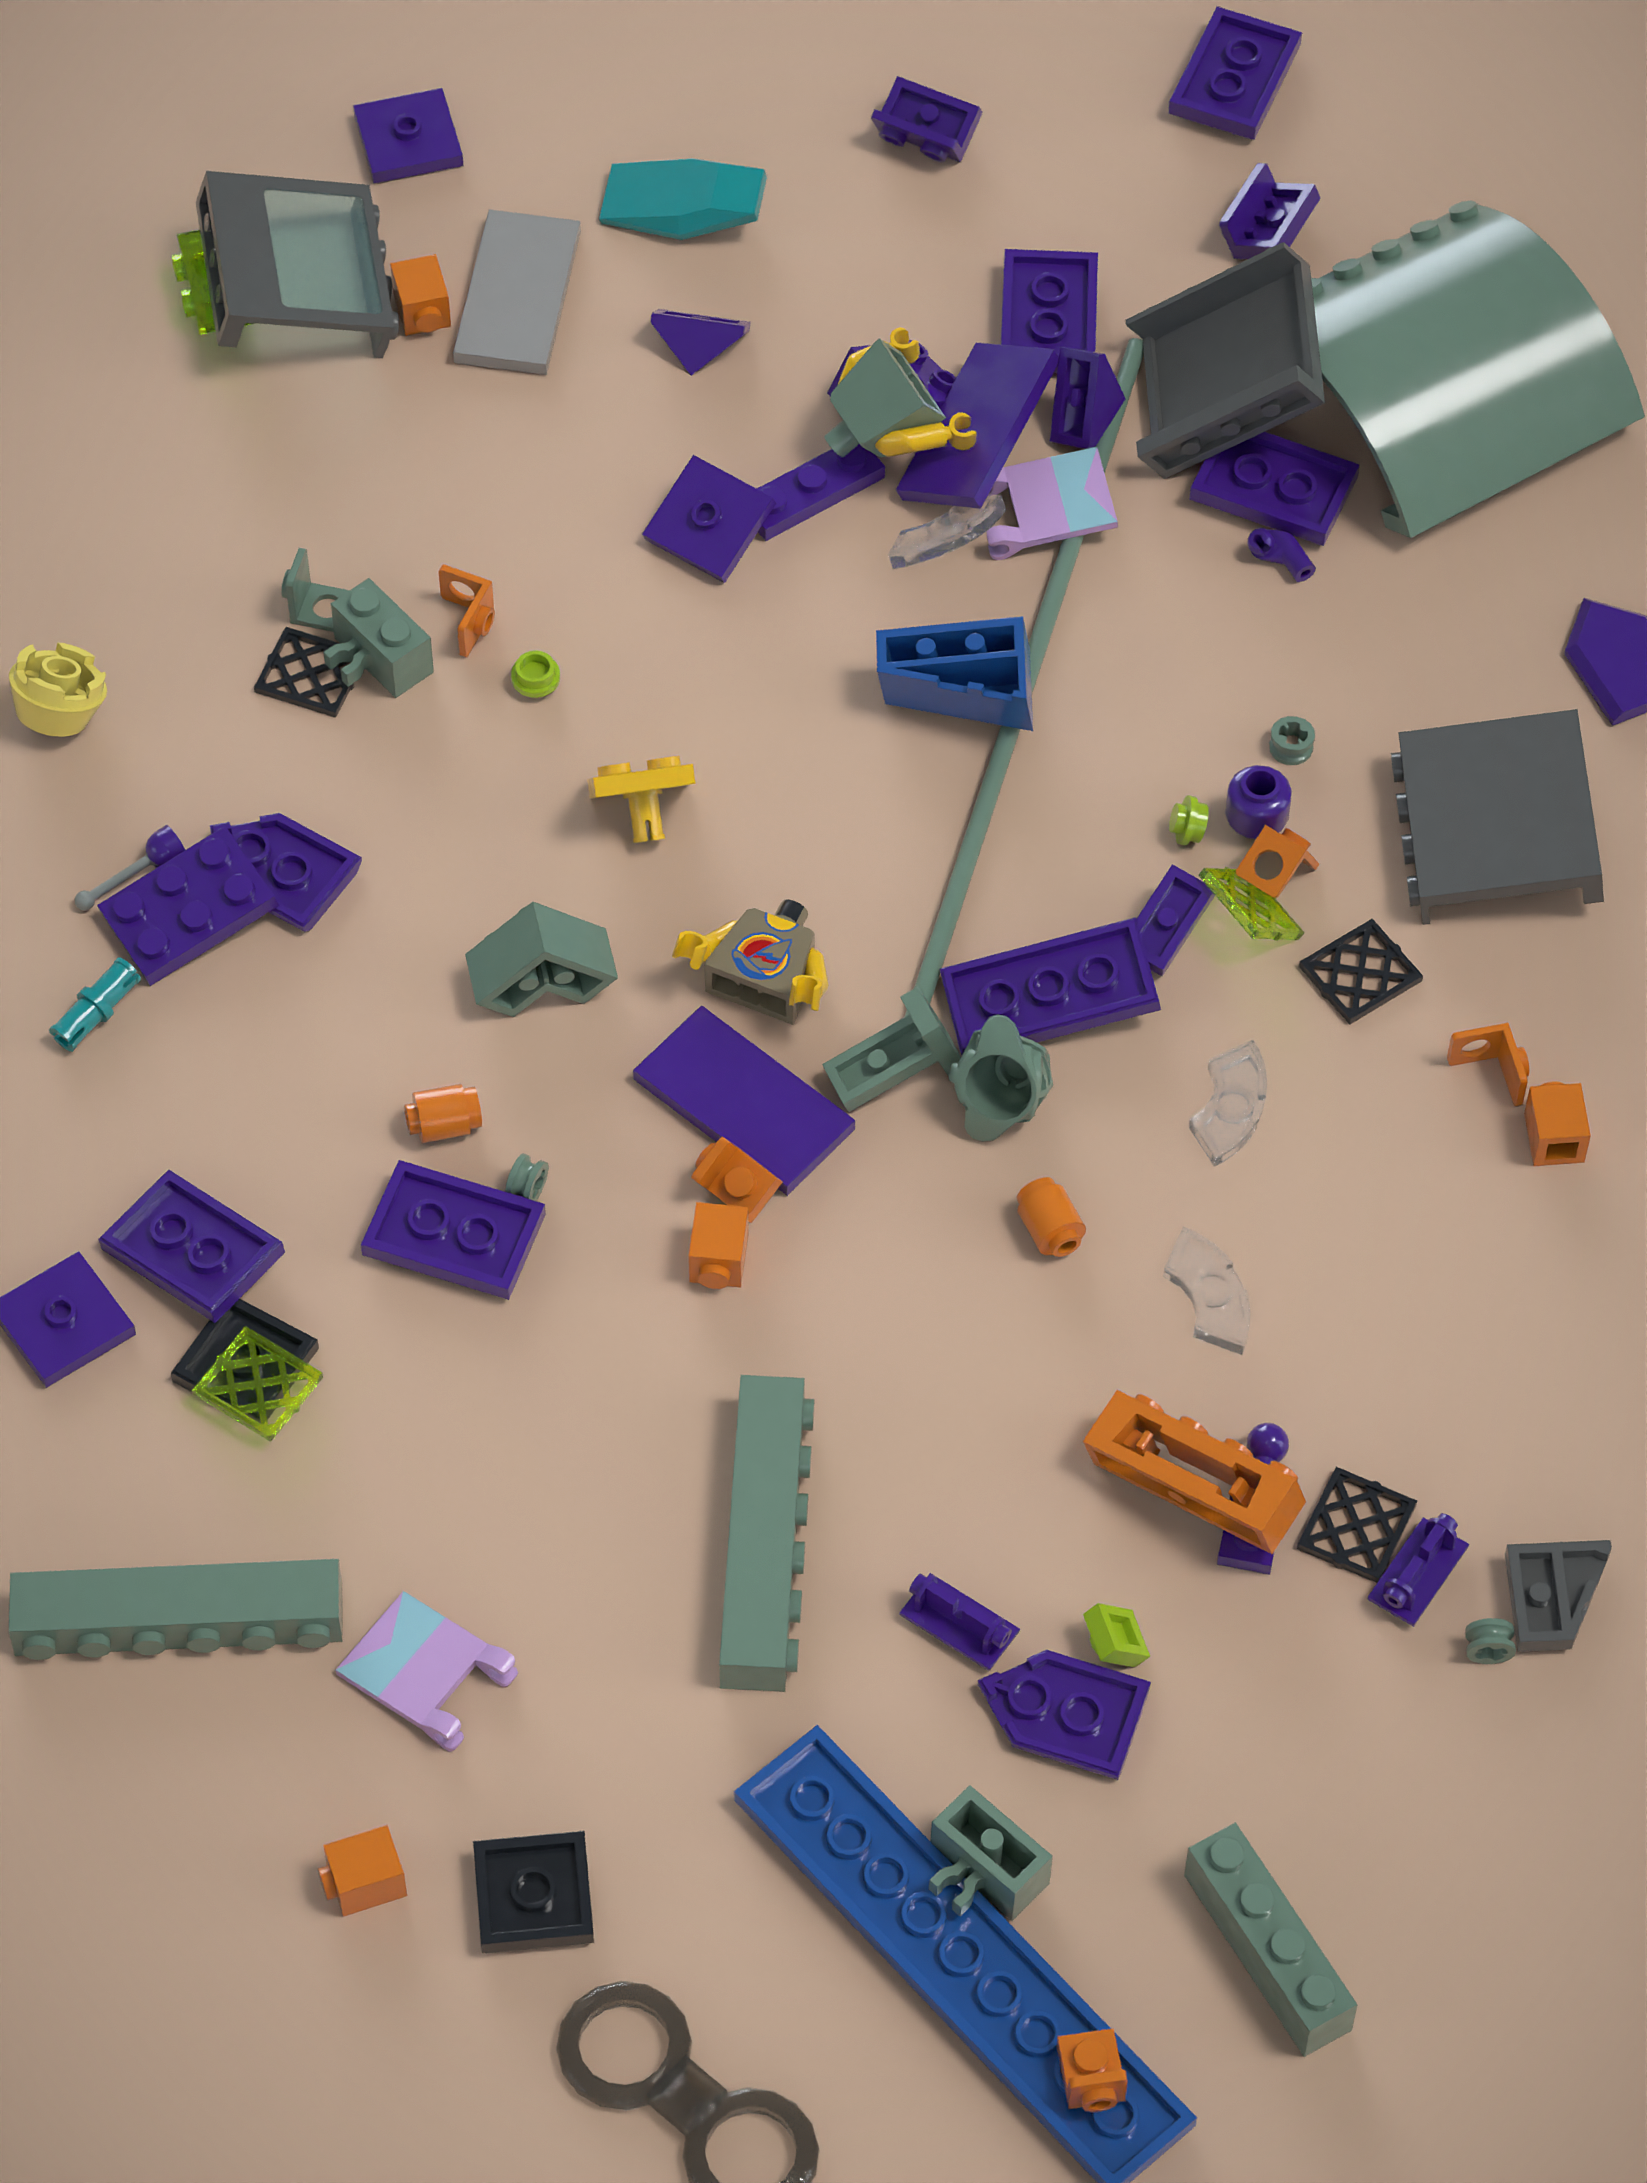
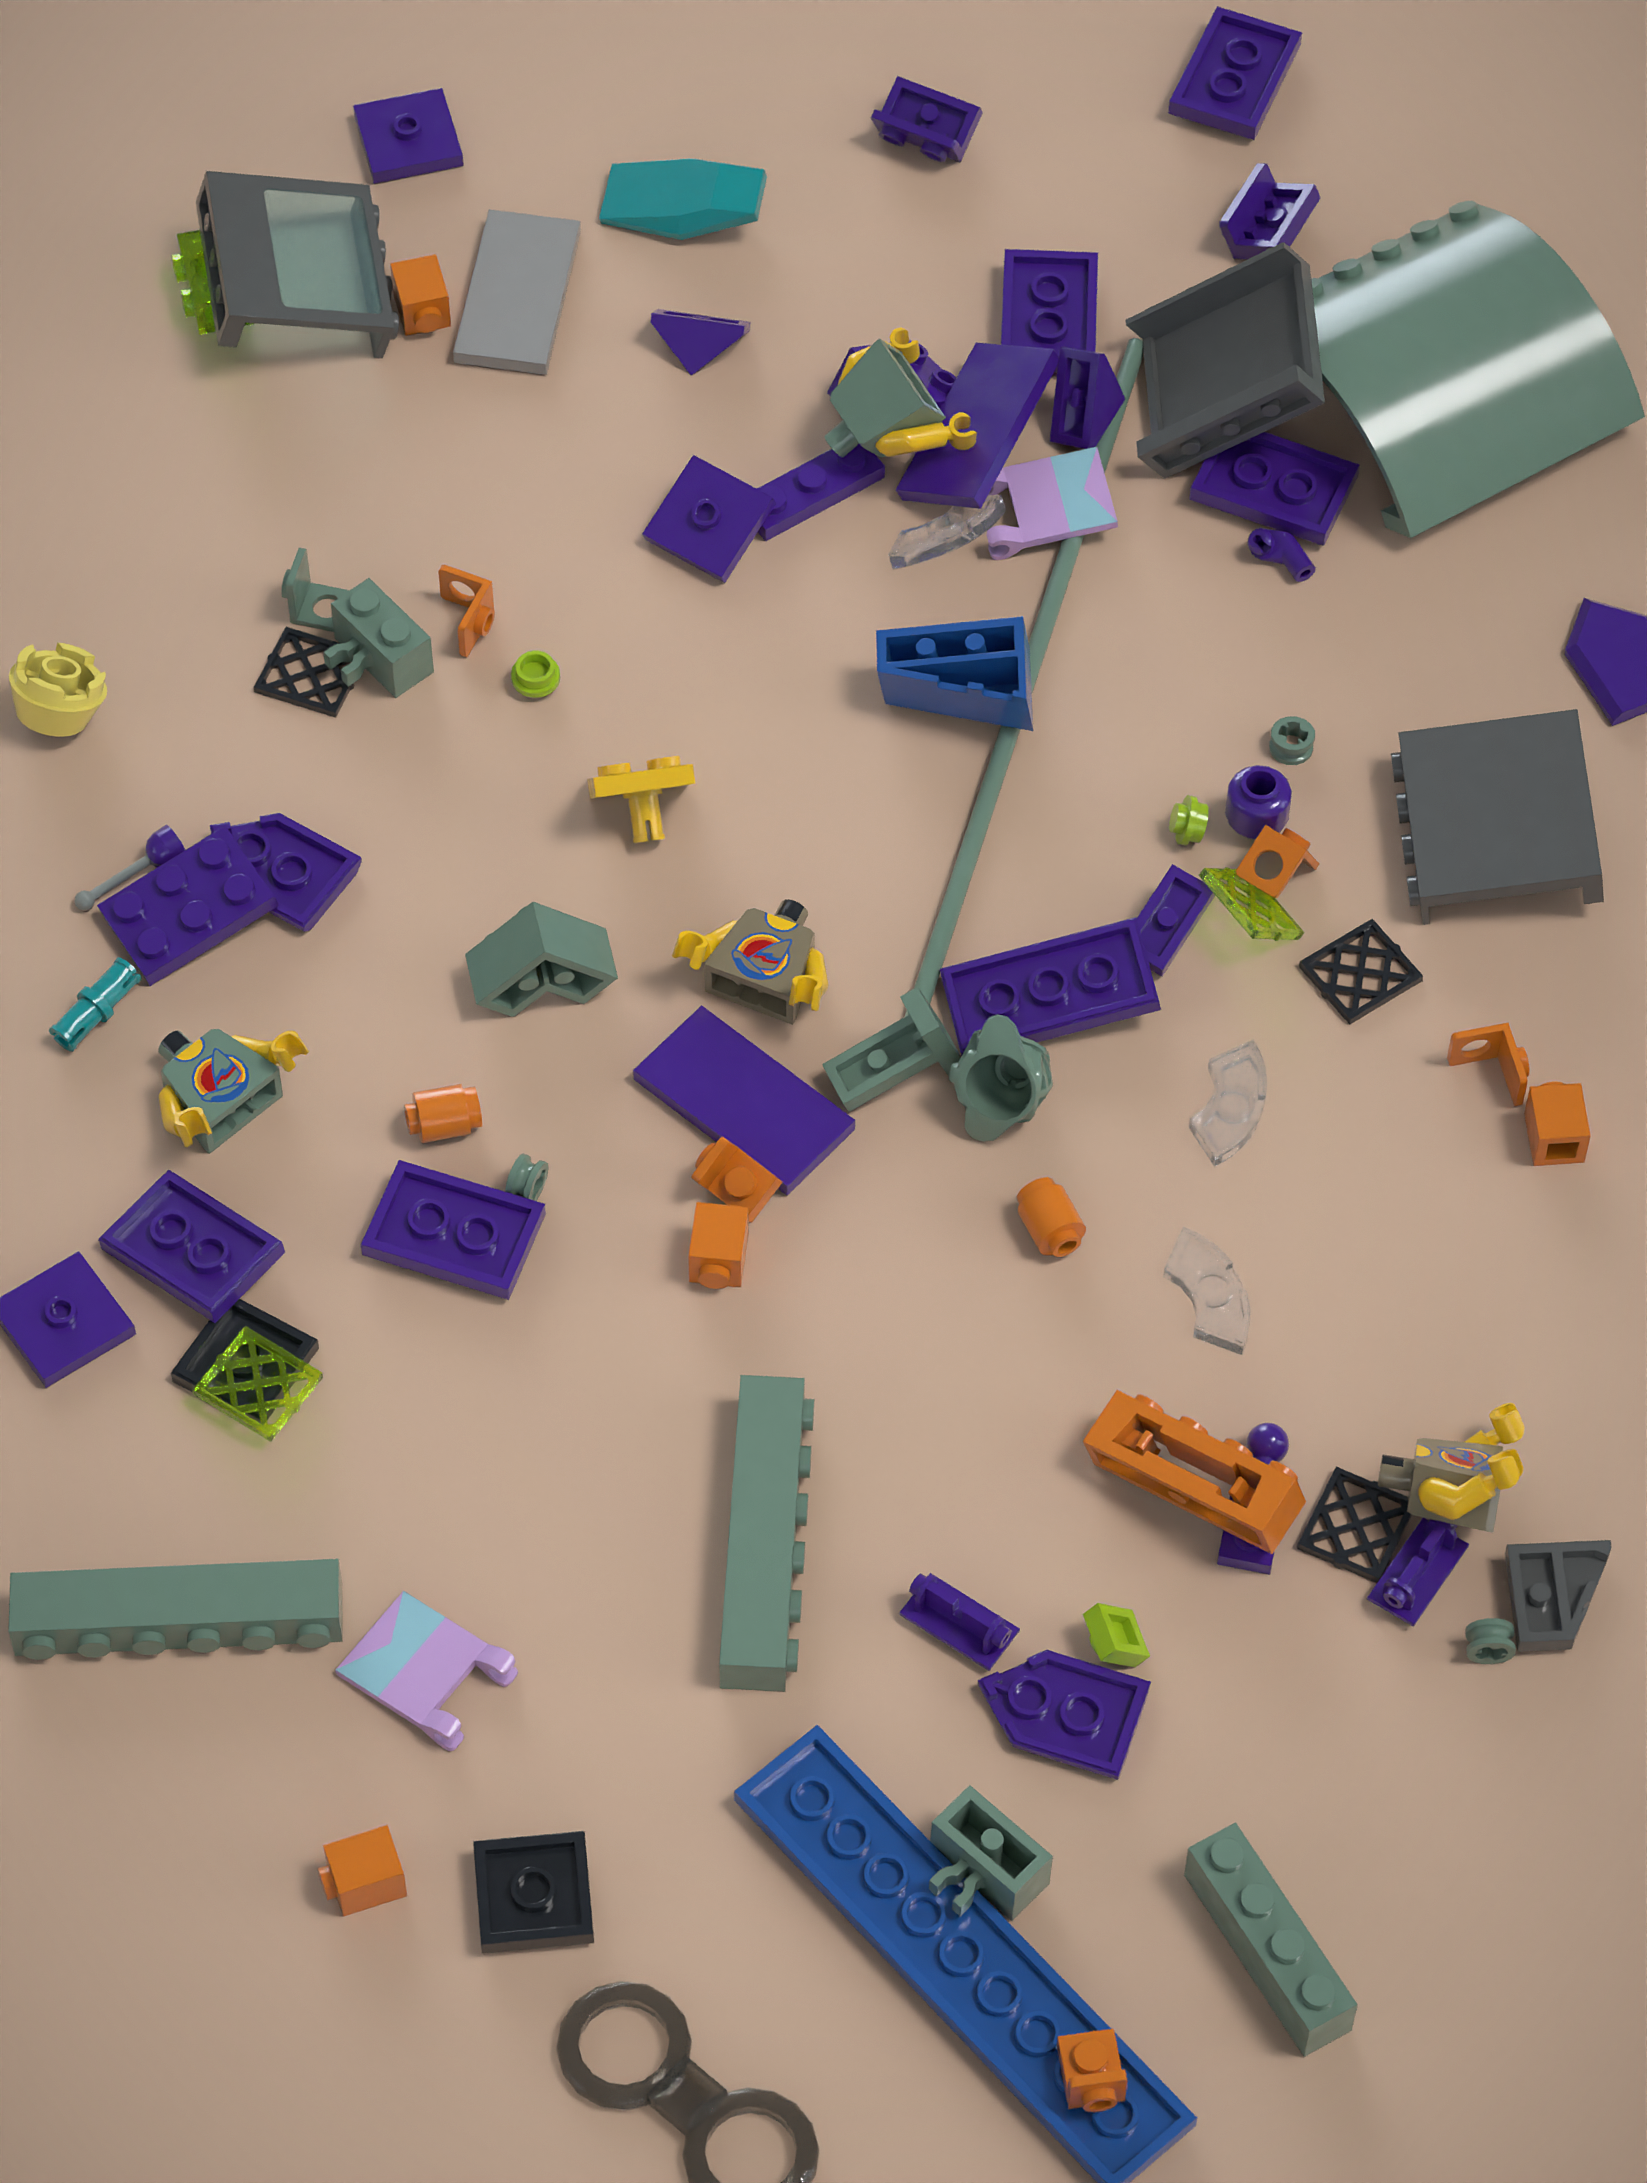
none -> torso [158,1029,309,1154]
none -> torso [1378,1403,1525,1532]

